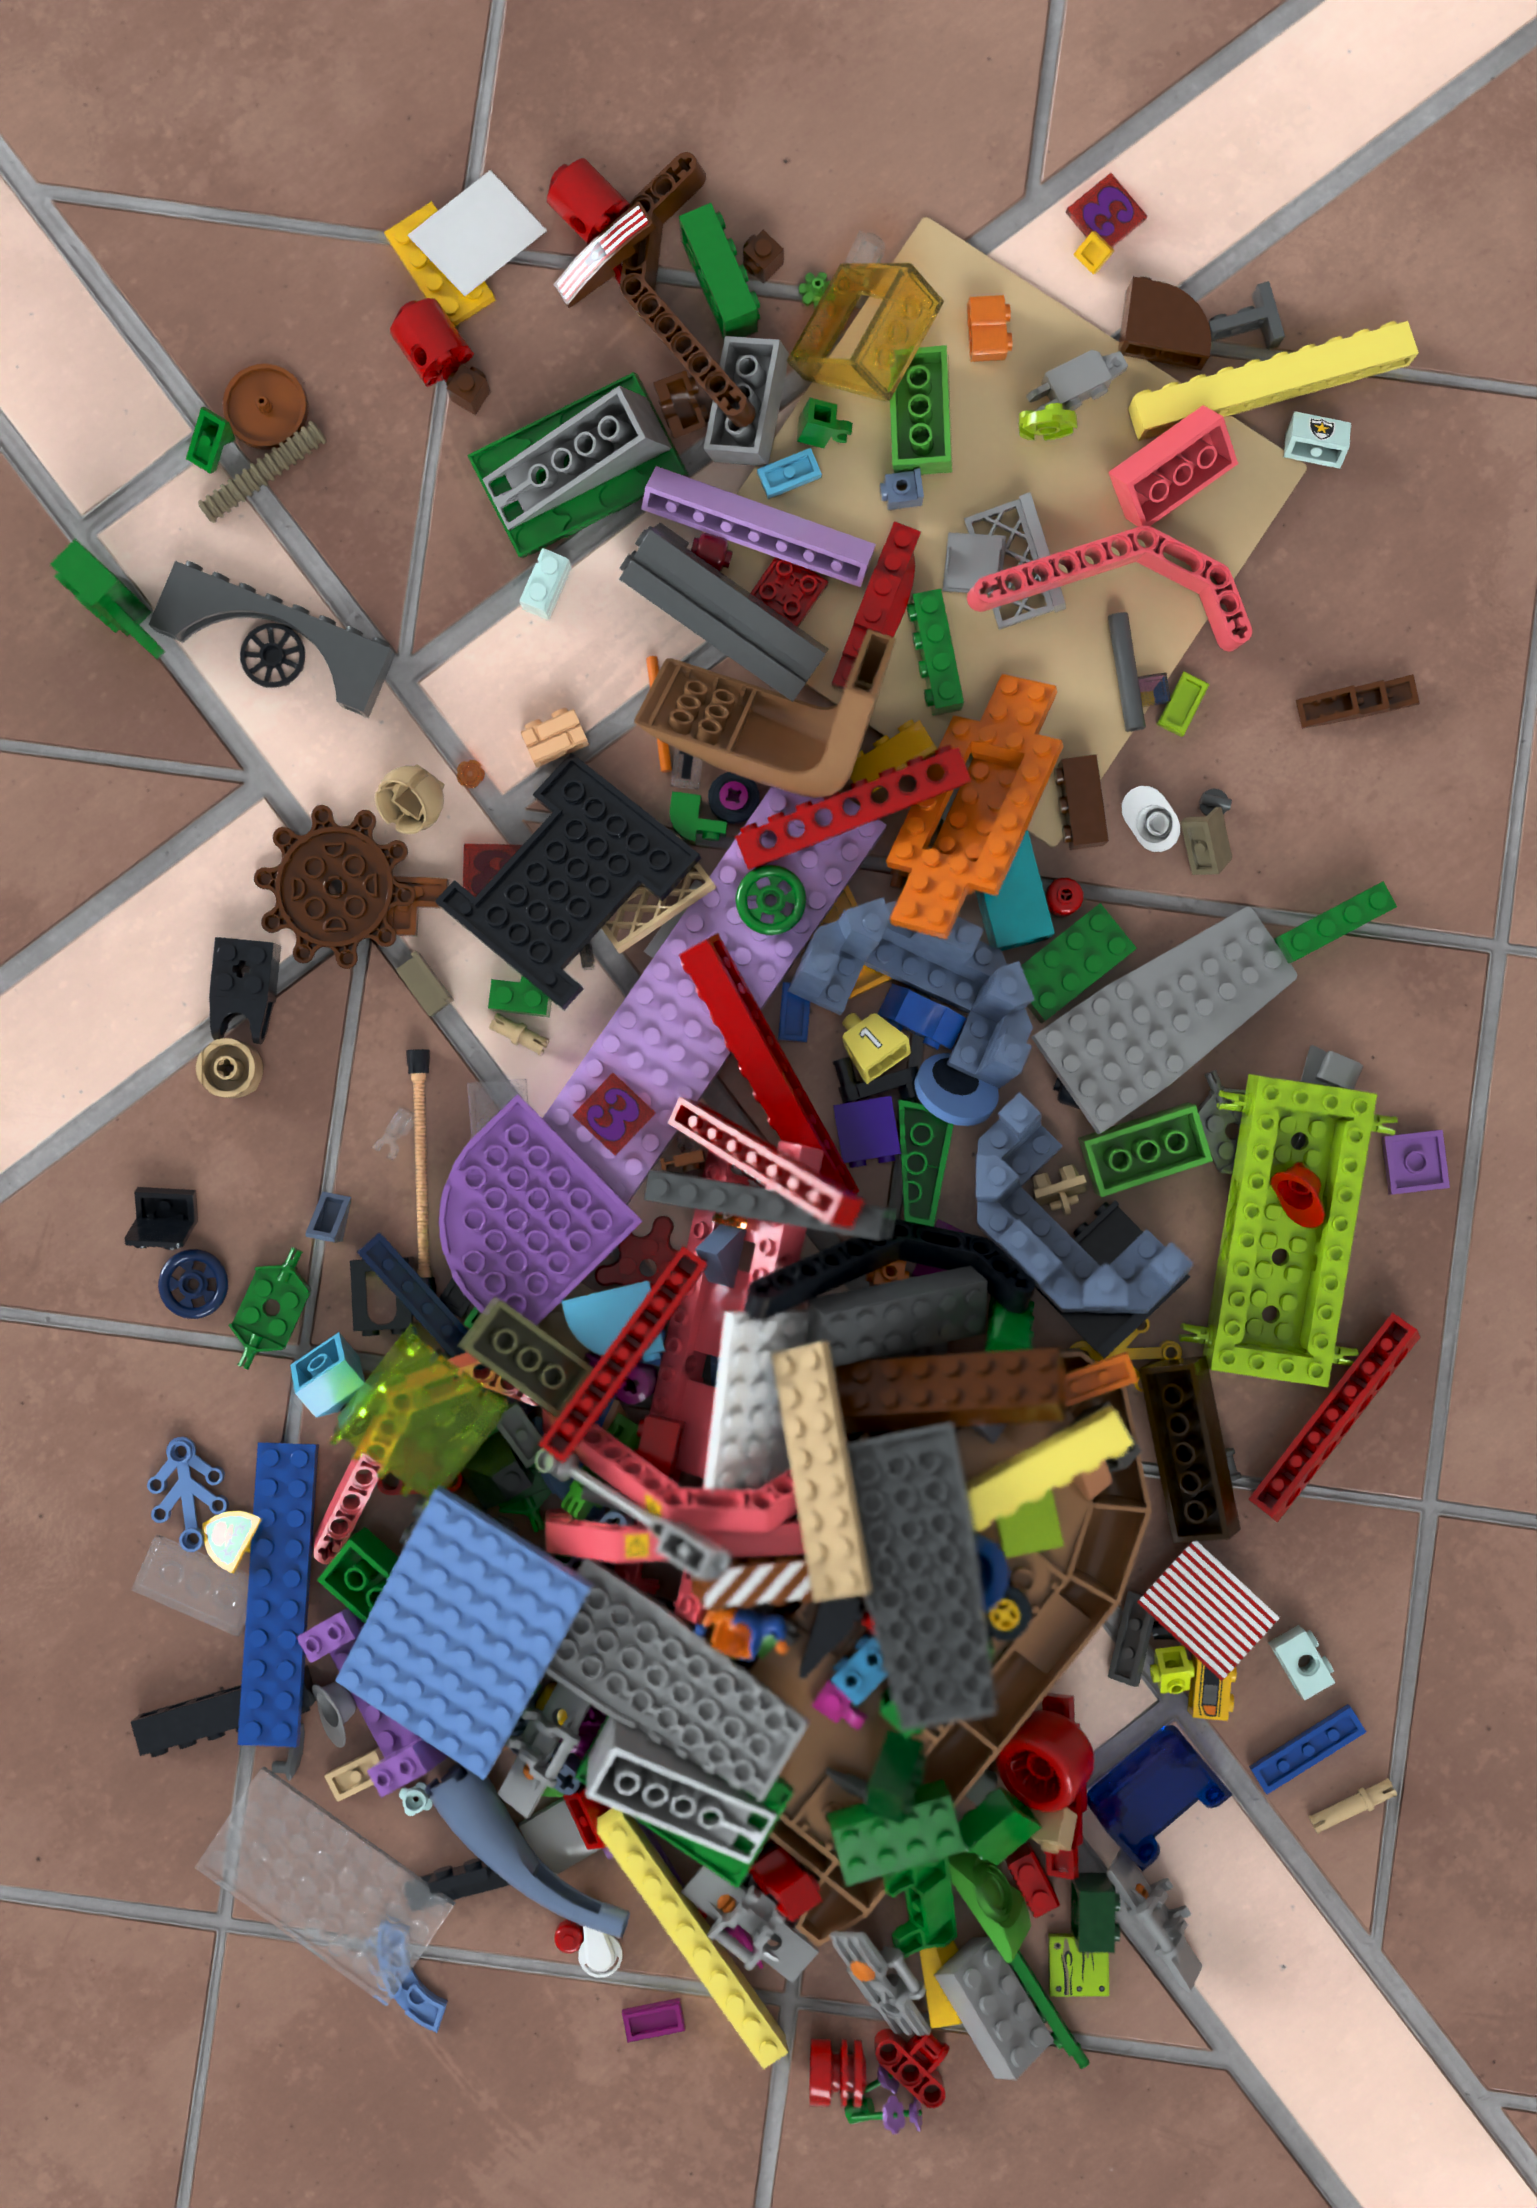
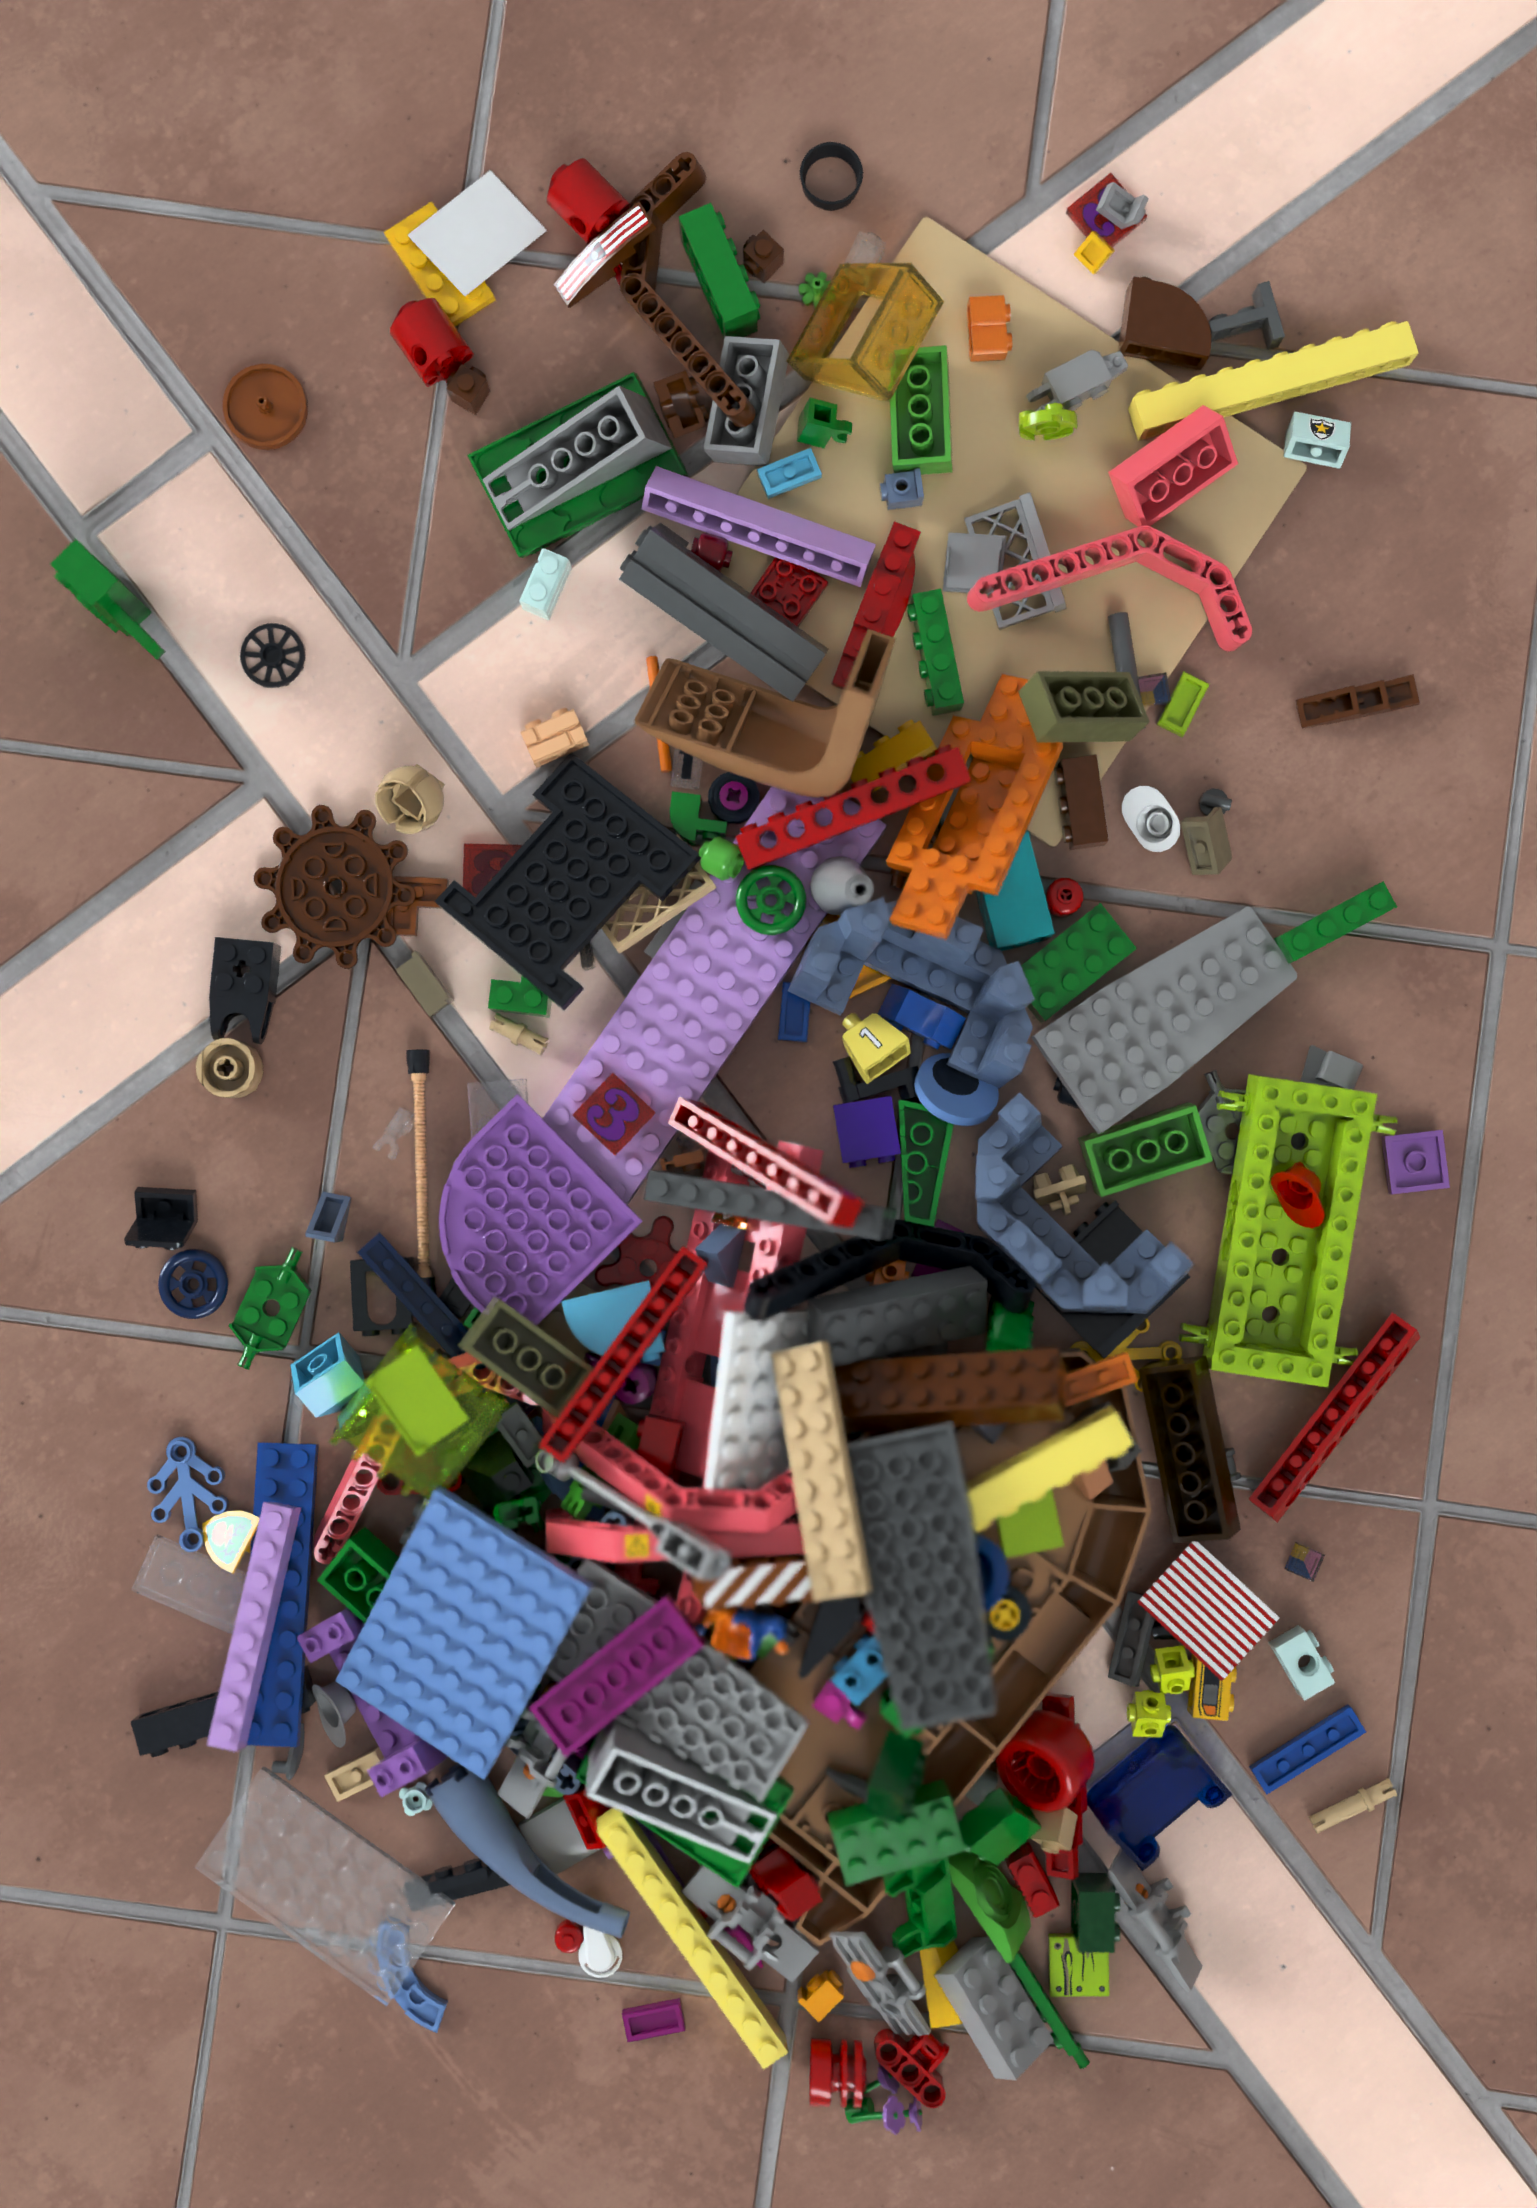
dark grey arch [148,561,395,718] -> none
green slope [186,407,235,474] -> none
dark tan piece [198,421,326,523] -> none
clear orange plate [456,760,485,788] -> none
red brick [679,933,860,1195] -> none
none -> lavender brick [207,1502,301,1752]
none -> lime piece [365,1345,469,1457]
none -> green animal [493,1494,541,1529]
none -> magenta plate [529,1594,706,1757]
none -> bright green head [699,836,744,881]
none -> light orange brick [797,1969,844,2022]
none -> black tyre [800,142,863,210]
none -> light grey cone [810,856,874,916]
none -> olive brick [1018,671,1150,742]
none -> light grey bracket [1096,182,1149,229]
none -> neon yellow brick [1127,1690,1171,1738]
none -> clear smoke tile [1284,1542,1325,1582]

